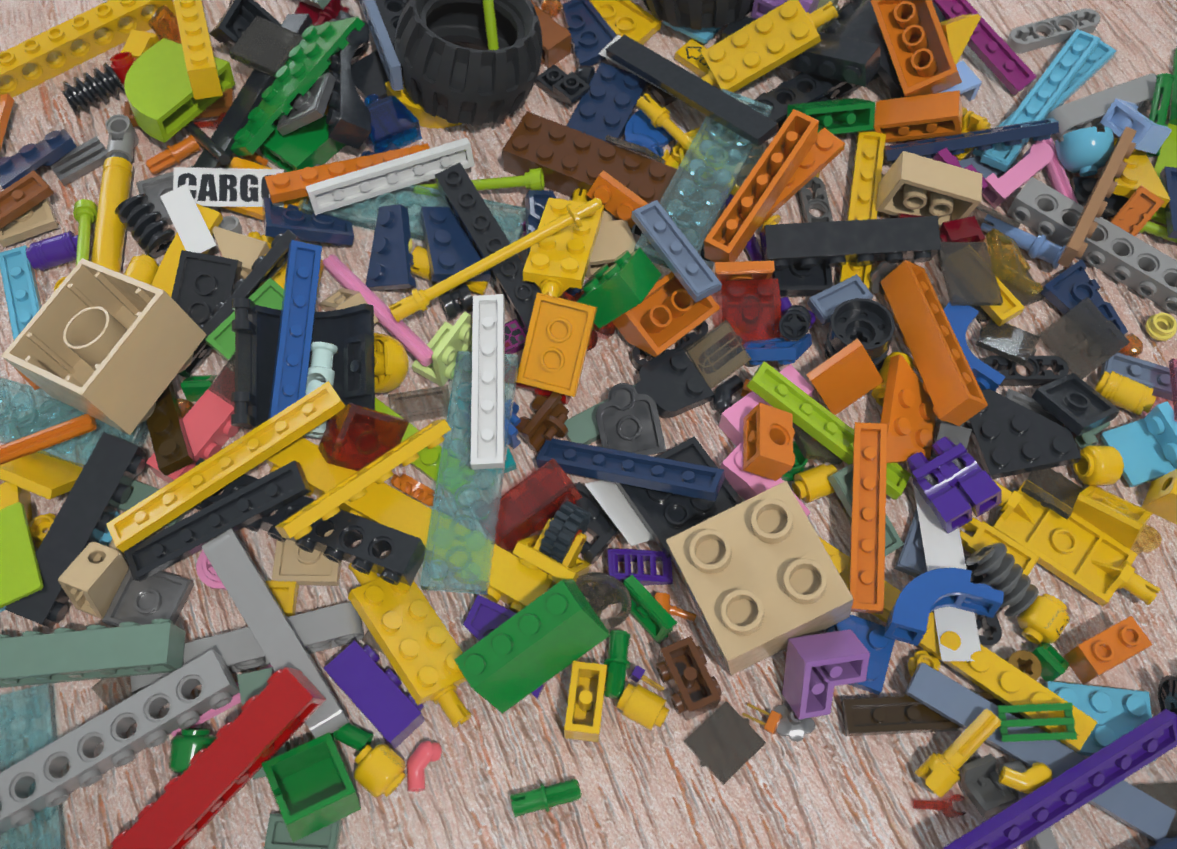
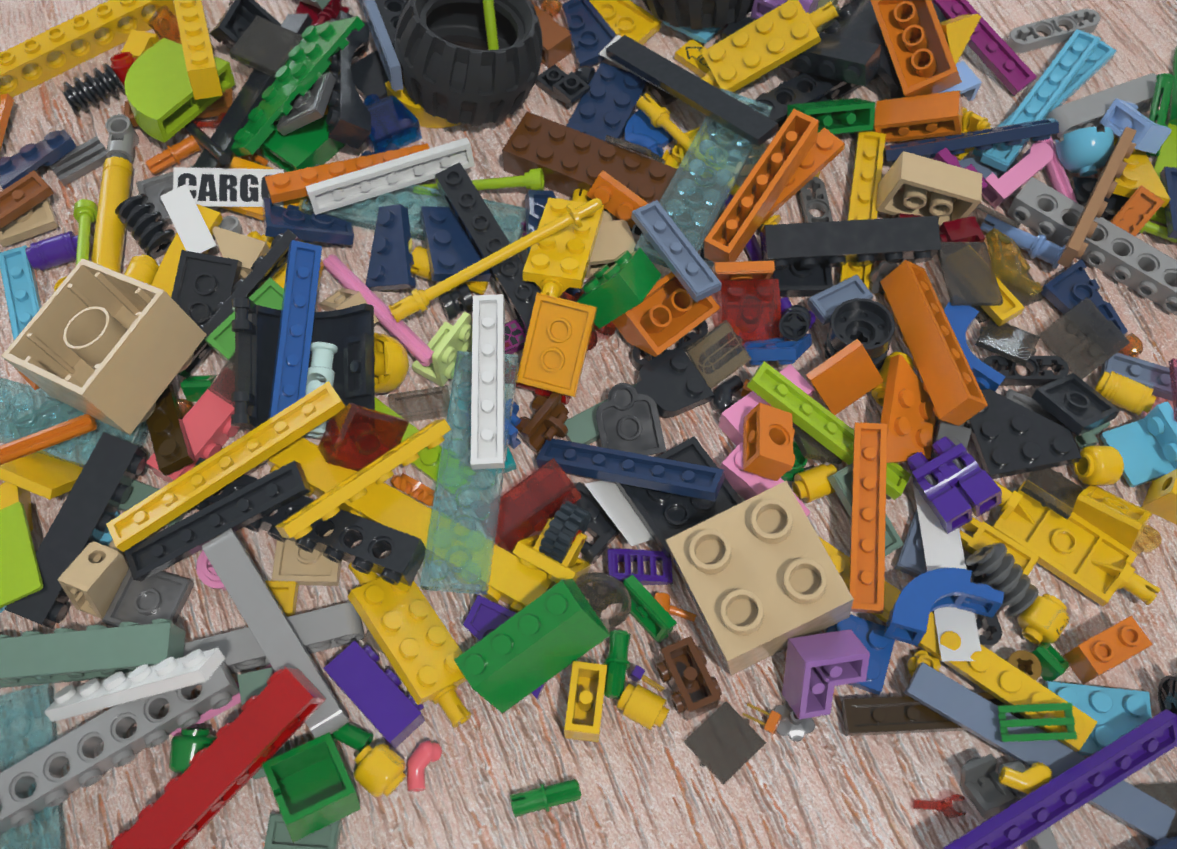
yellow plate [29,513,56,549] -> none
yellow piece [915,709,1001,798] -> none
light yellow plate [1145,313,1177,341] -> none
none -> white plate [44,647,225,722]

